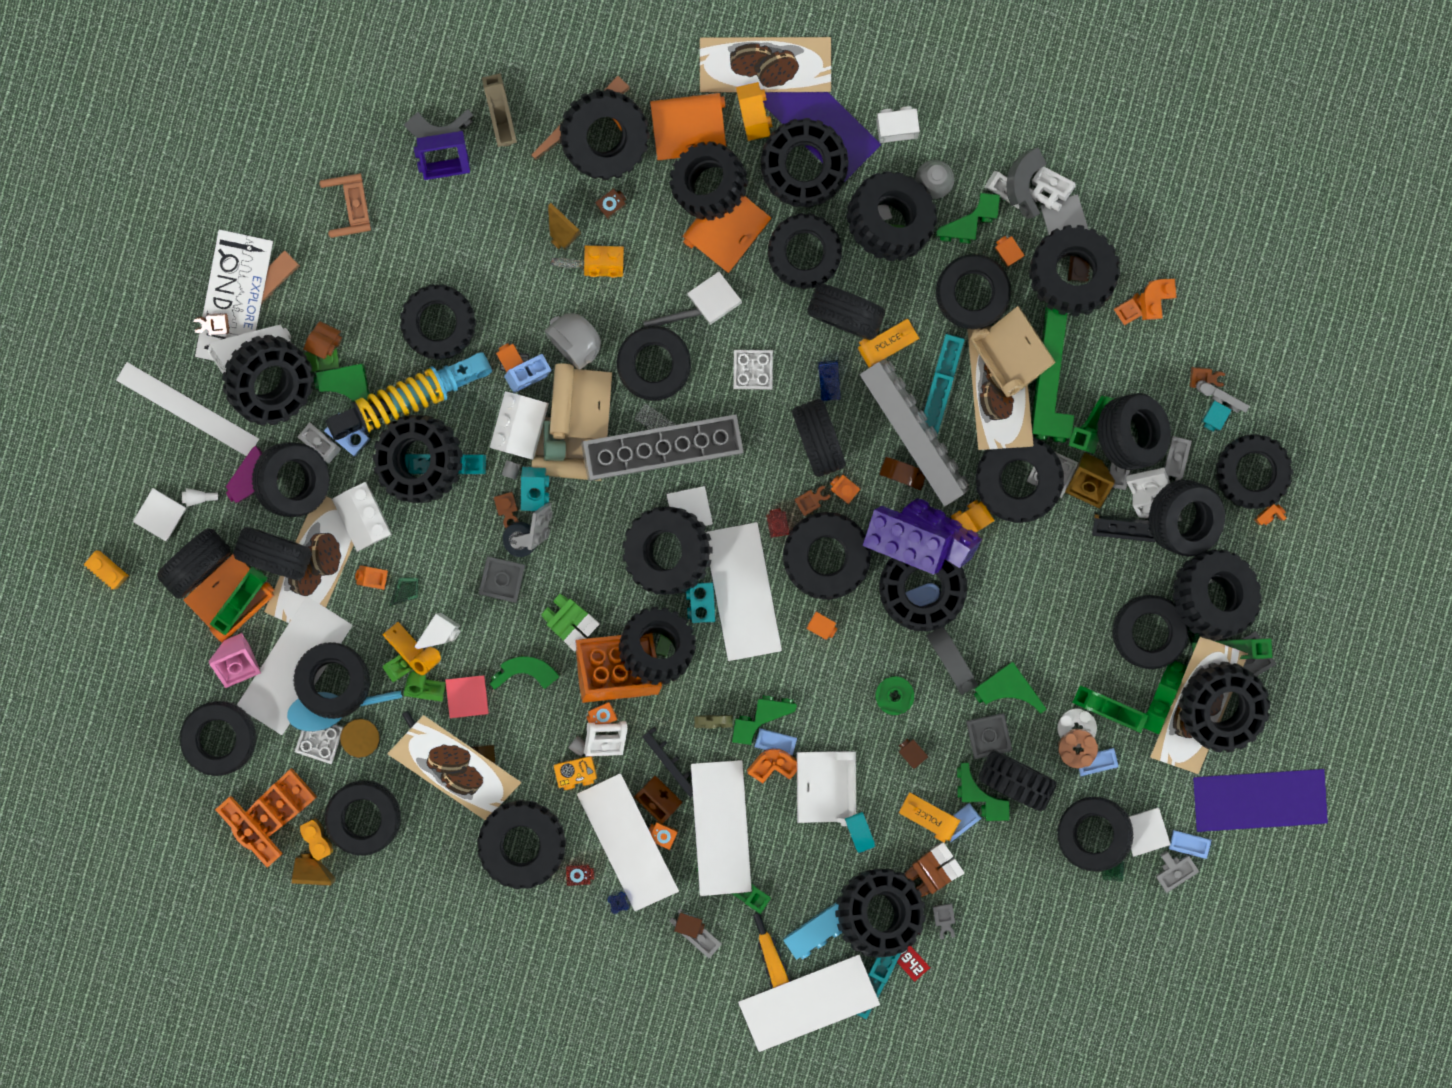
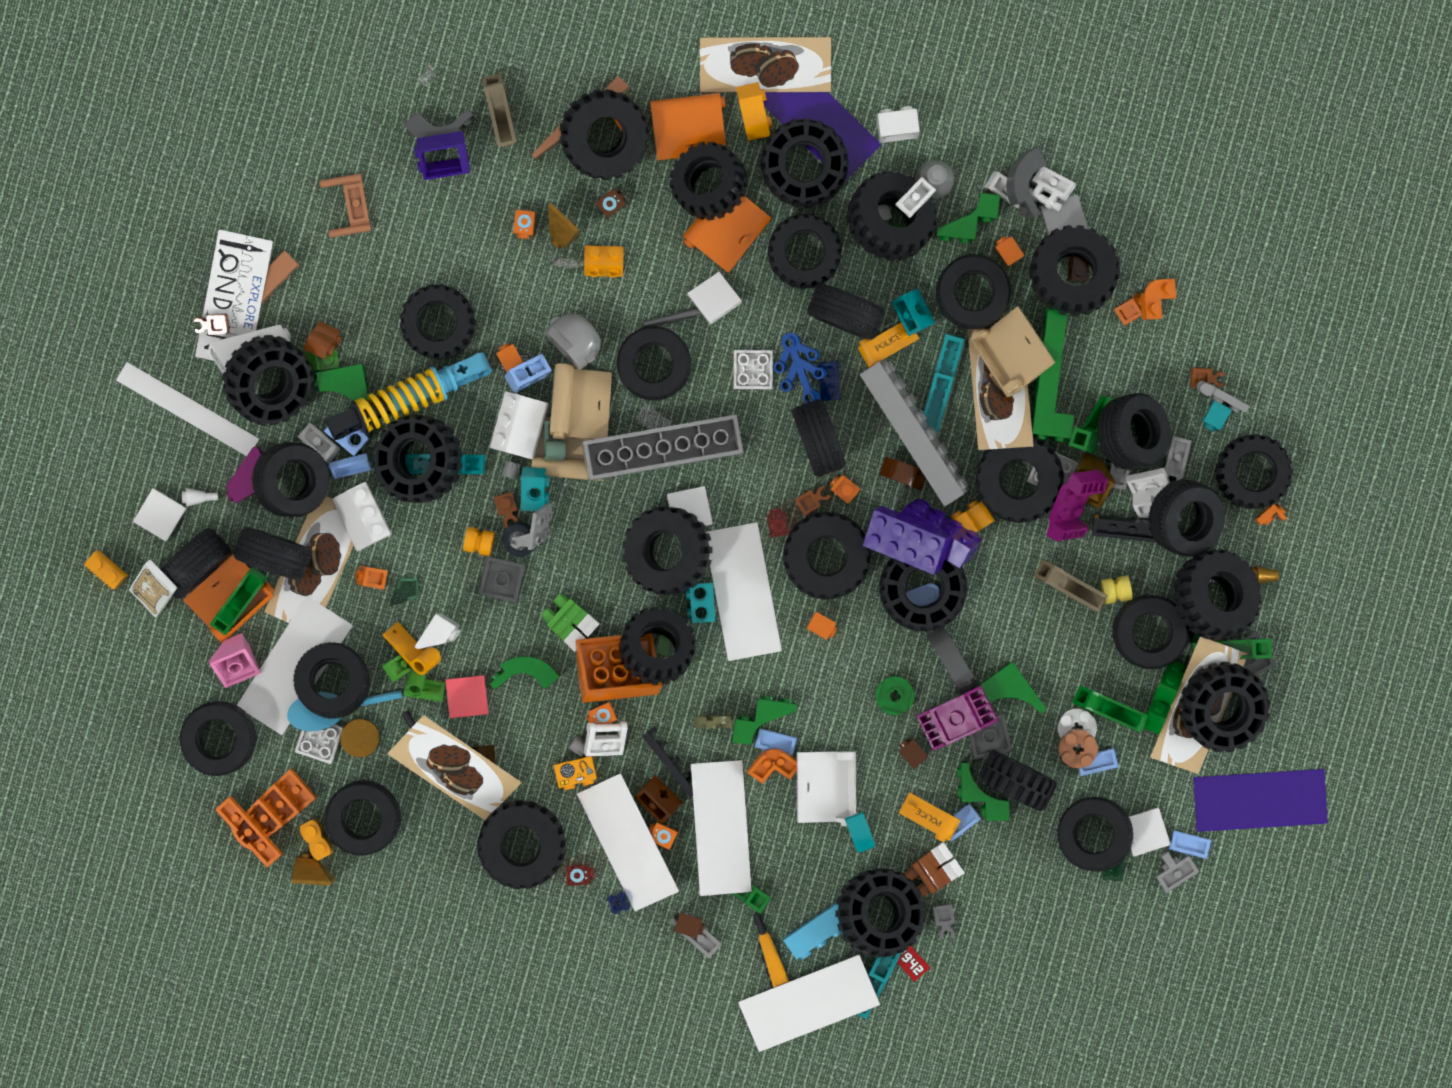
none -> tile [129,560,177,618]
none -> light blue tile [329,453,372,479]
none -> clear tile [419,64,438,88]
none -> light orange wheel [463,526,495,557]
none -> orange brick [513,210,536,240]
none -> blue plant [774,332,826,404]
none -> teal brick [891,288,935,336]
none -> white slope [895,177,936,218]
none -> magenta plate [916,685,999,751]
none -> dark tan arch [1033,559,1108,613]
none -> magenta plate [1046,469,1108,542]
none -> light yellow wheel [1100,575,1132,605]
none -> pearl gold cone [1251,566,1279,584]

